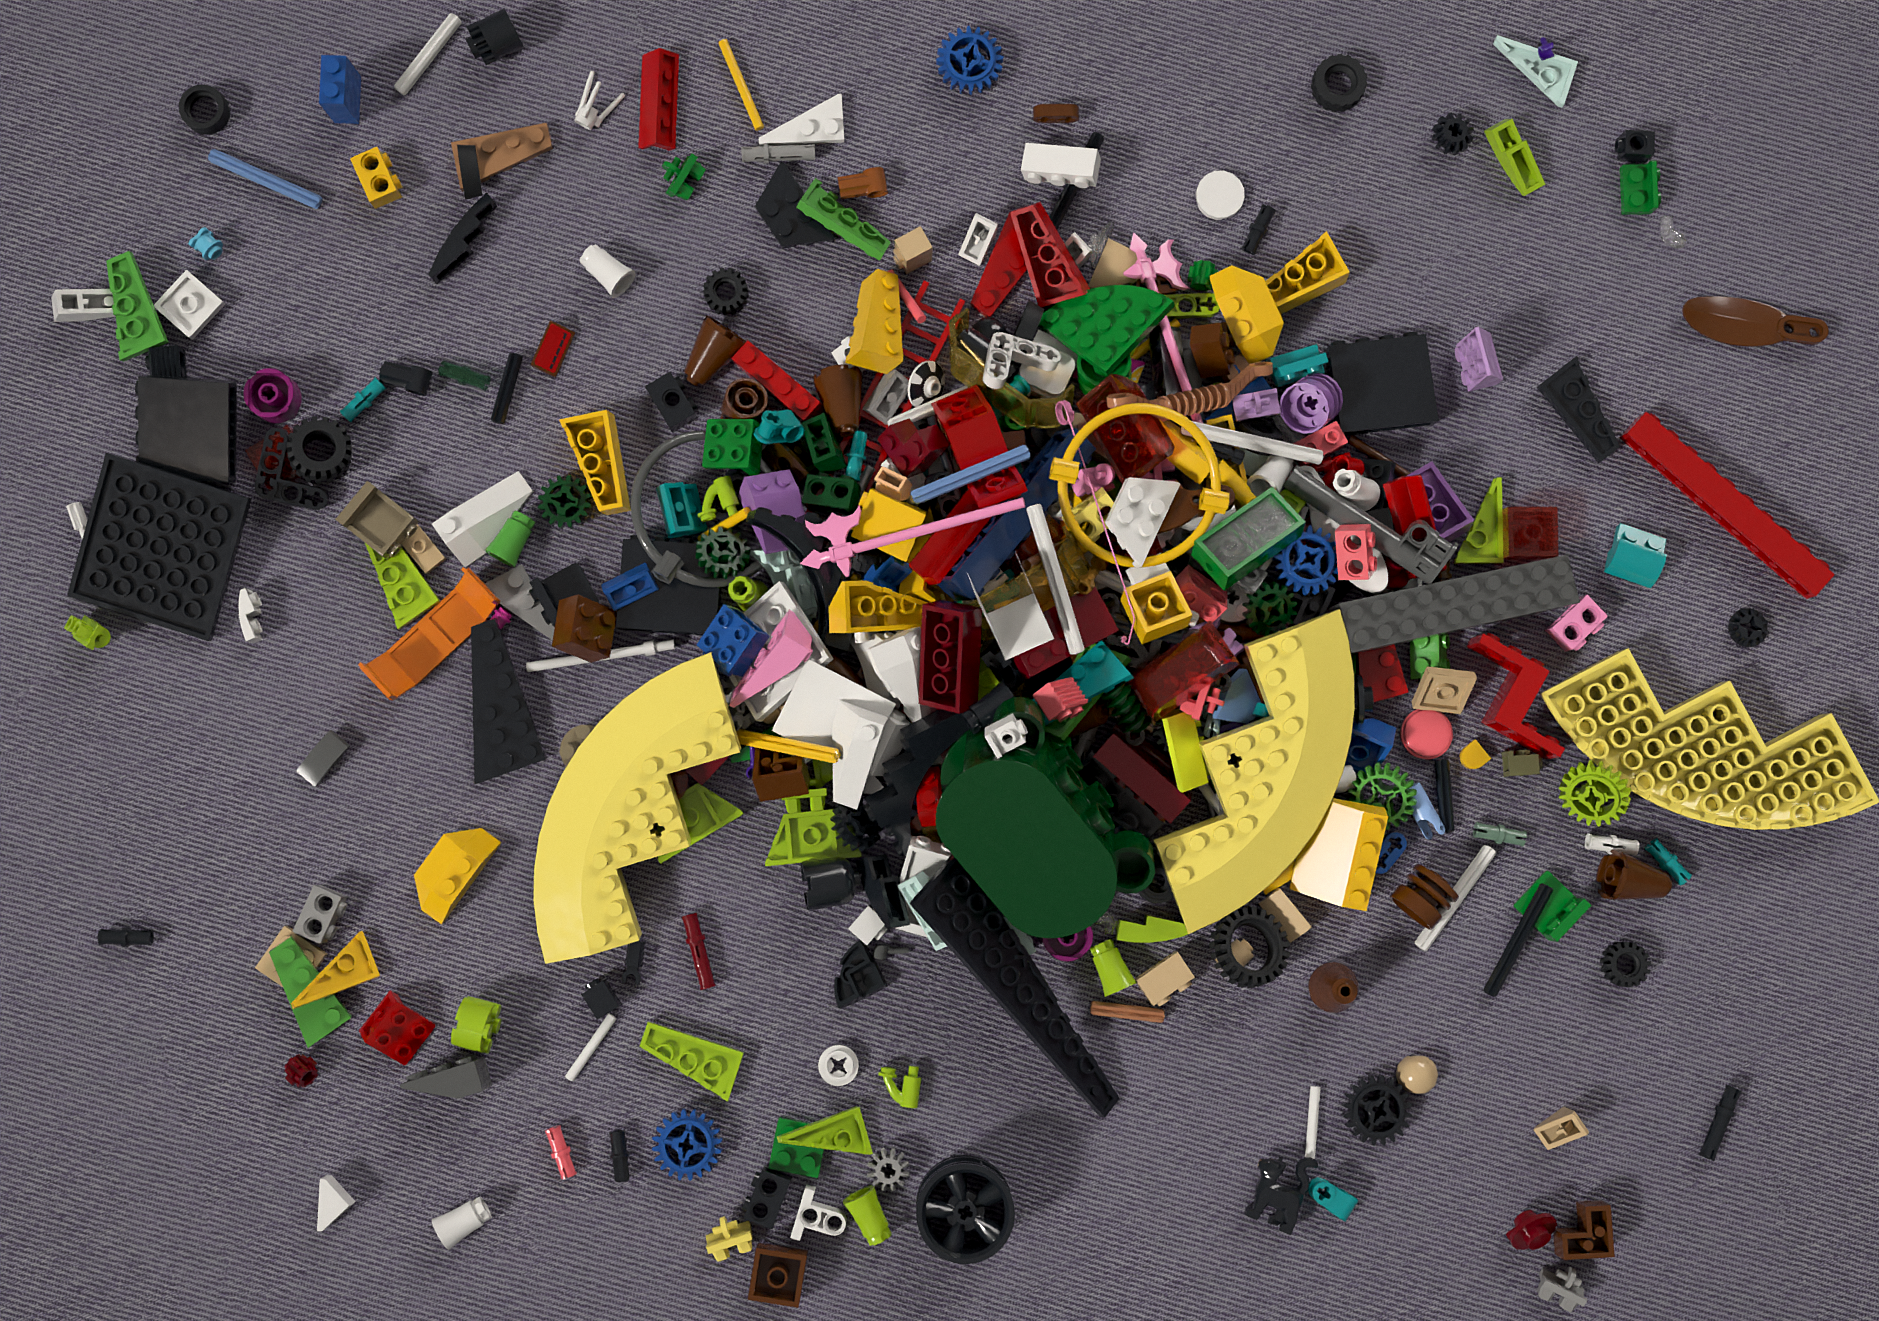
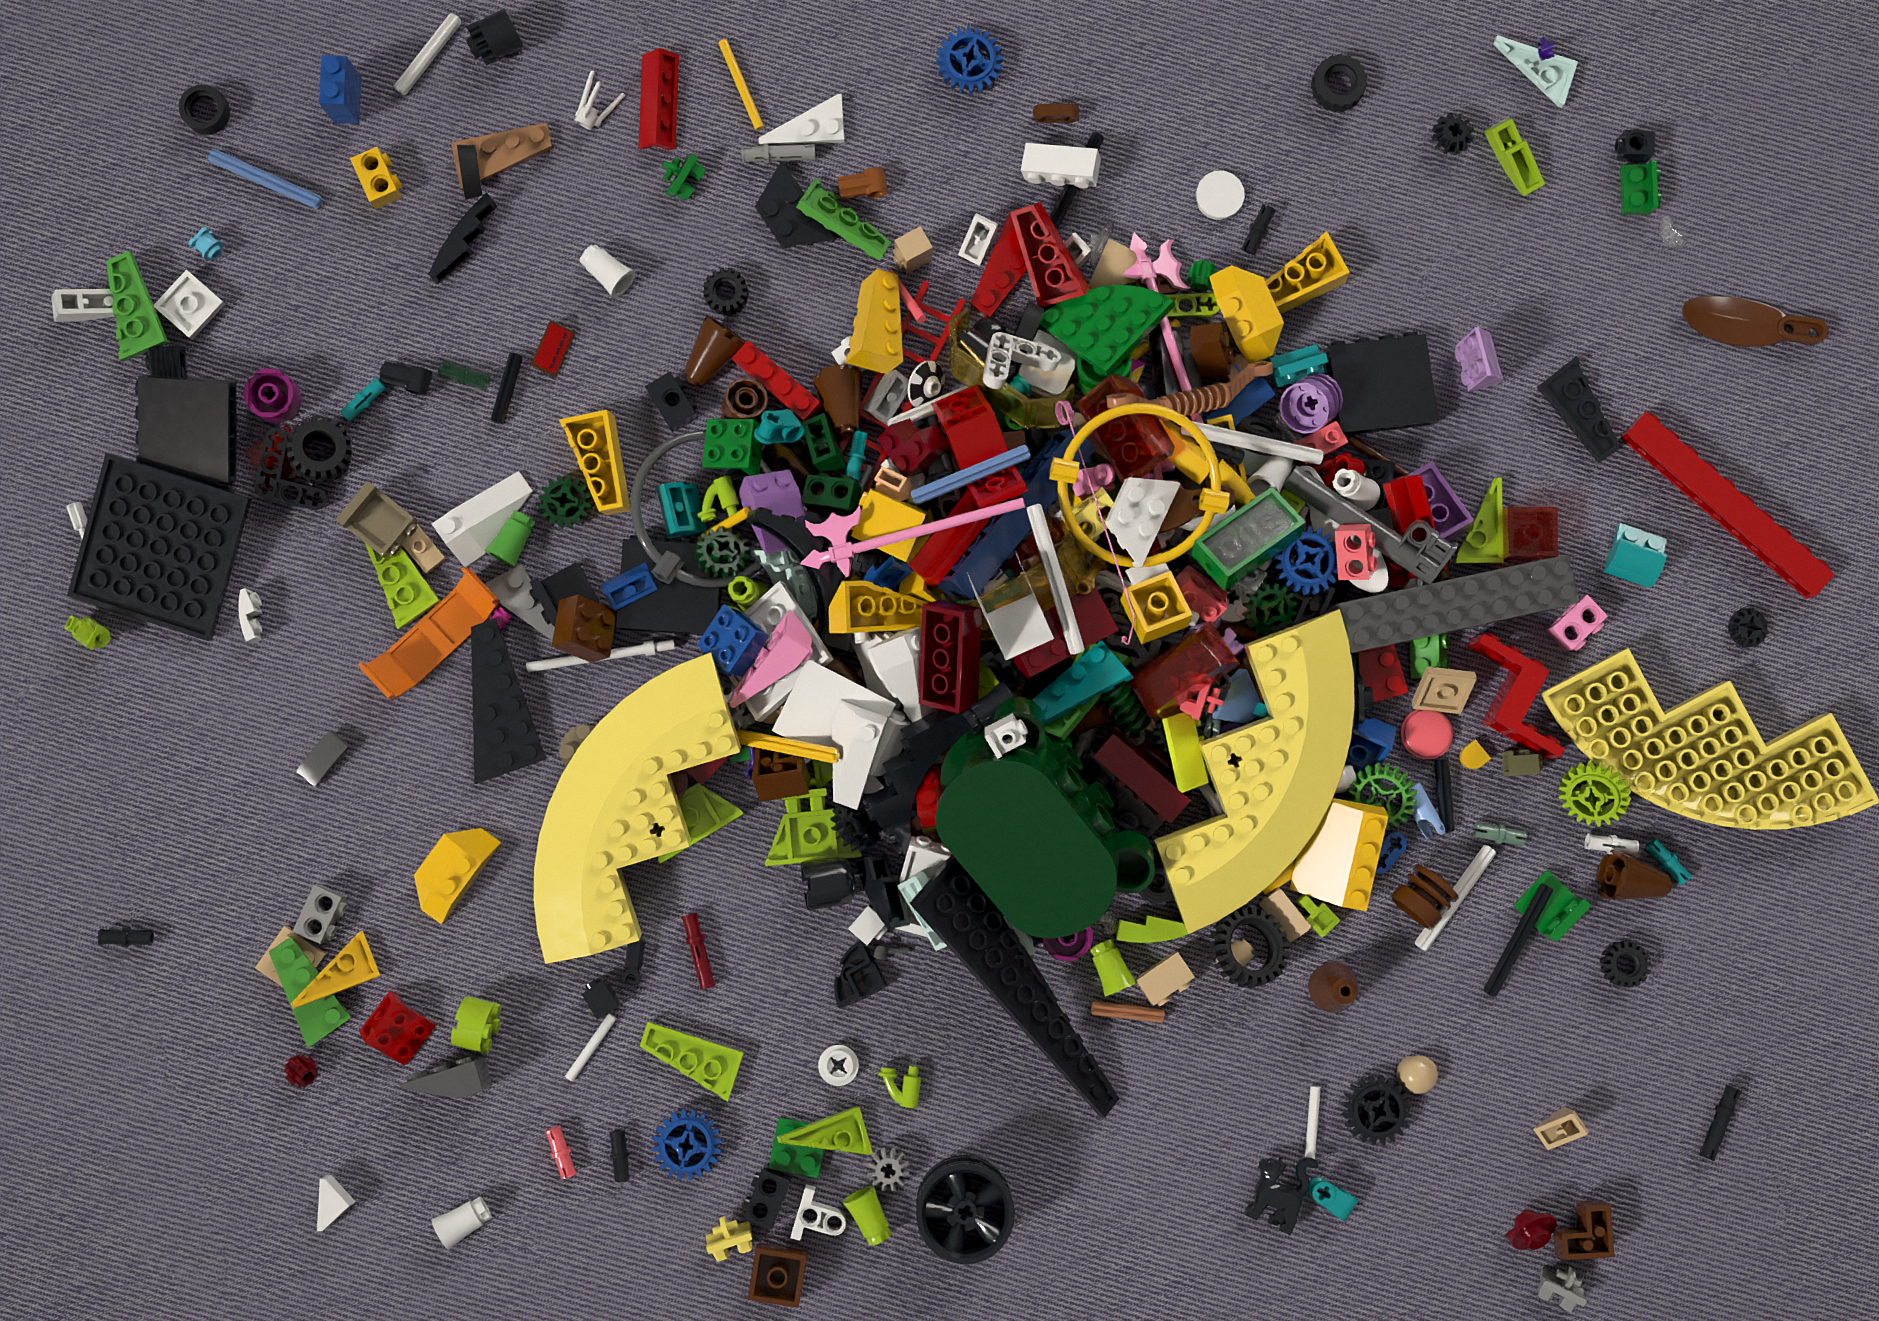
coral brick [1032,677,1088,722] -> none
lavender hips [1232,388,1281,422] -> none
none -> lime plate [1296,894,1341,938]

